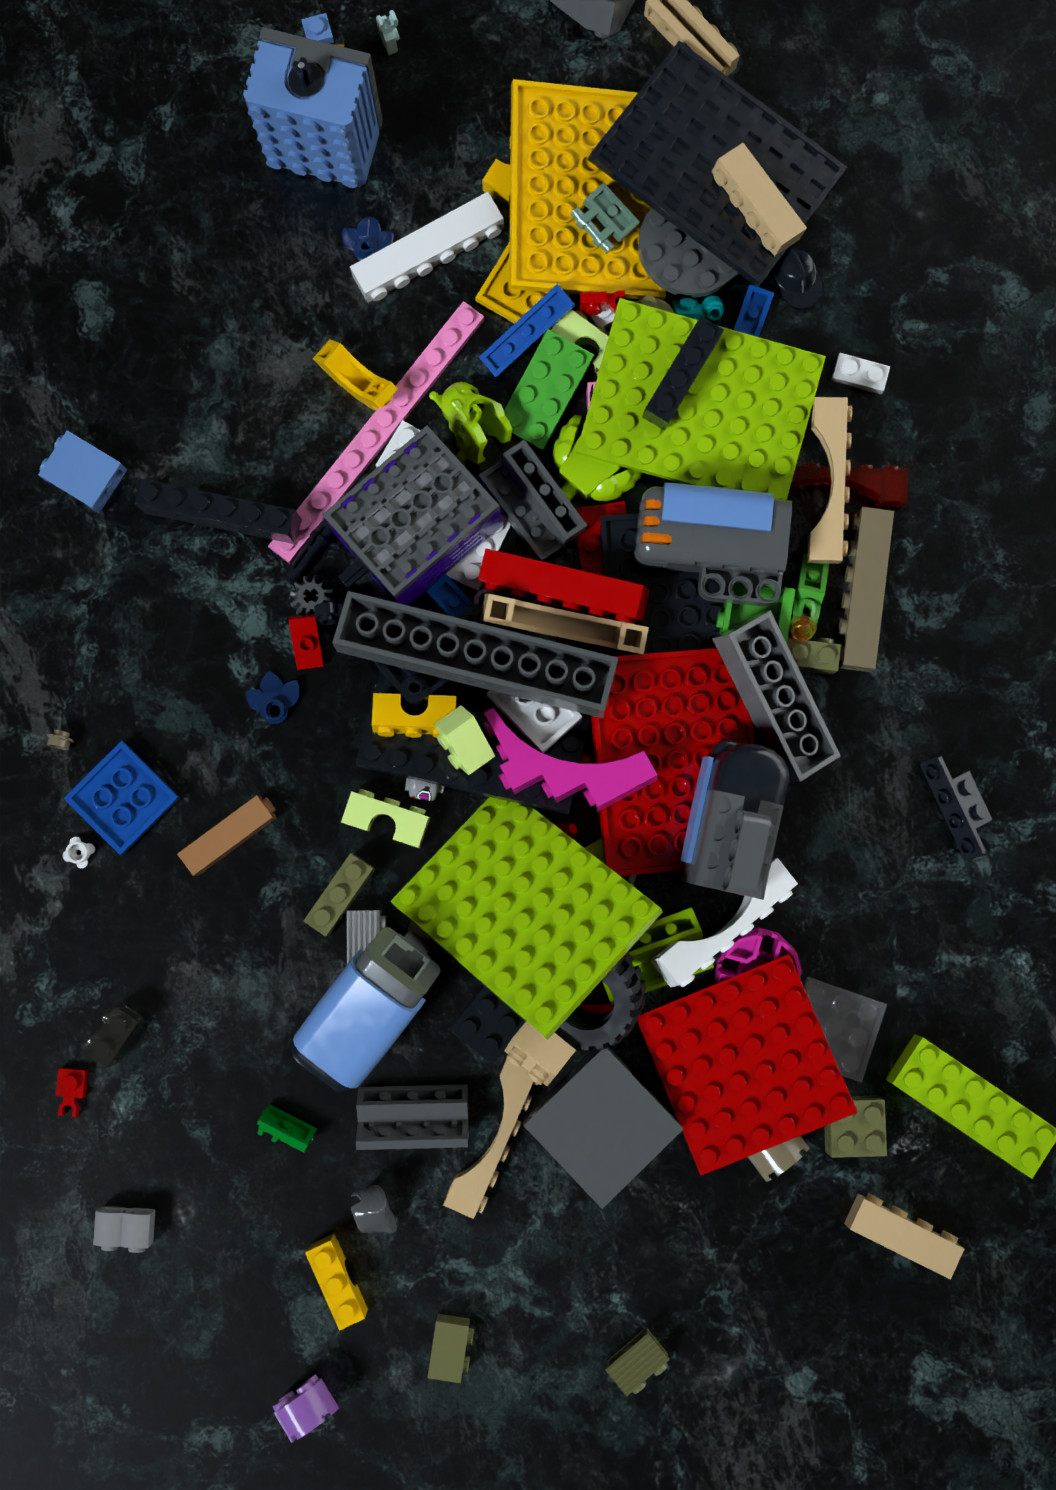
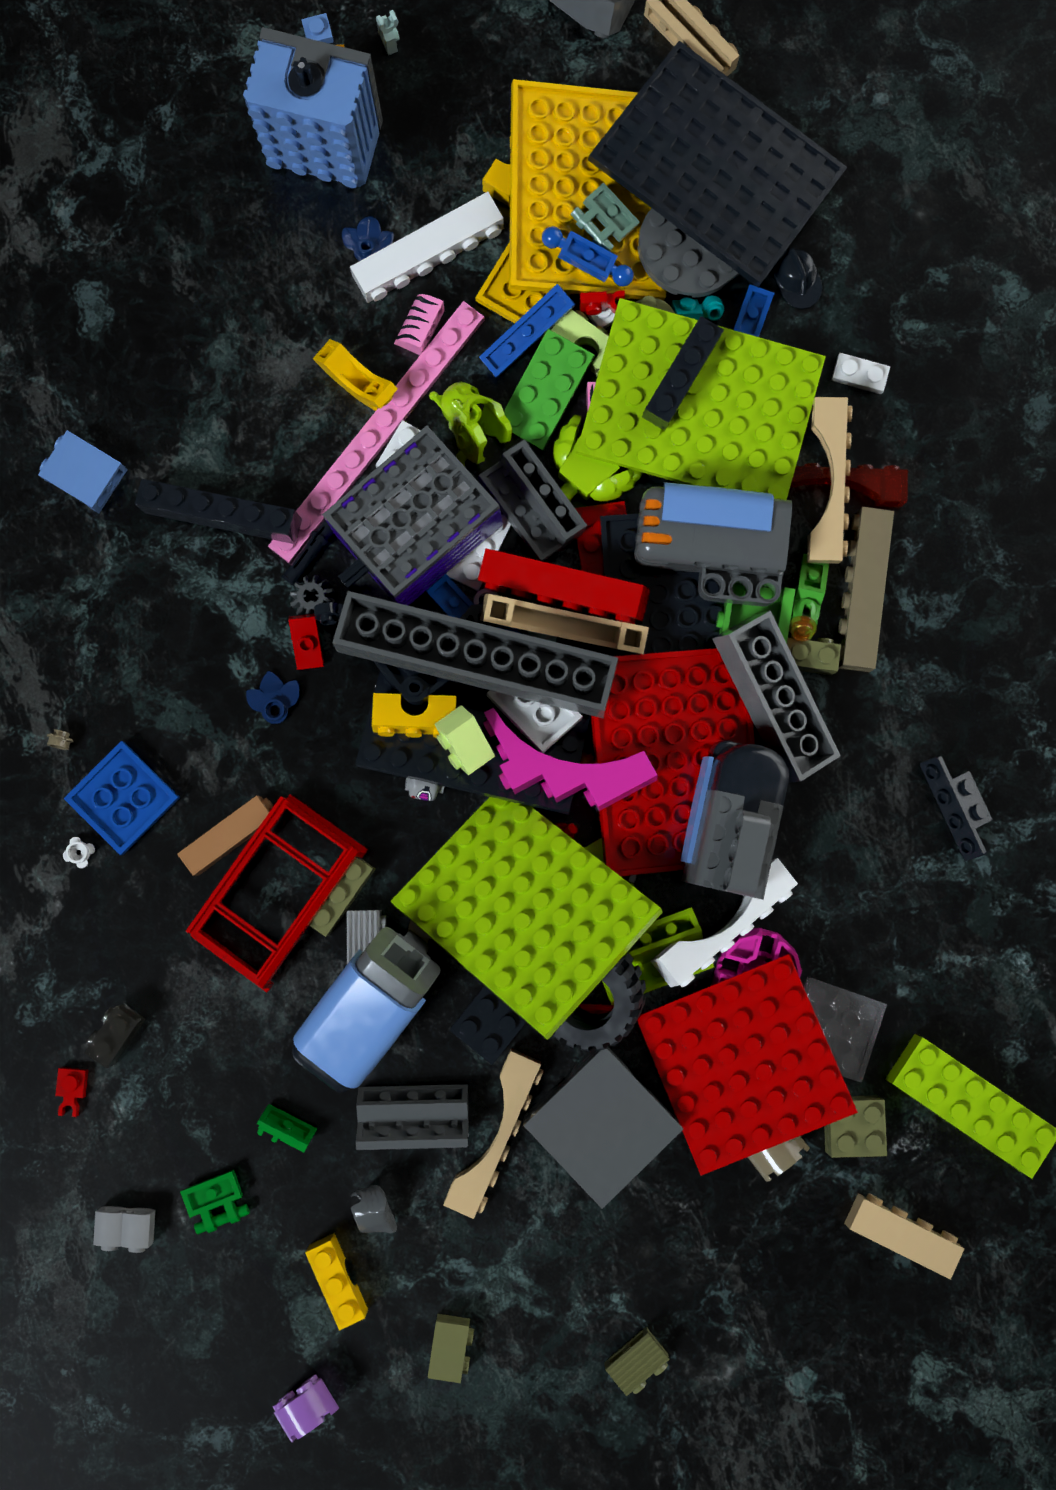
yellowish green arch [341,789,430,848] -> none
tan brick [505,1022,576,1086] -> none
tan brick [712,143,807,256] -> none
none -> green plate [180,1169,250,1235]
none -> red piece [186,794,368,993]
none -> bright pink brick [394,294,445,355]
none -> blue plate [542,226,634,287]

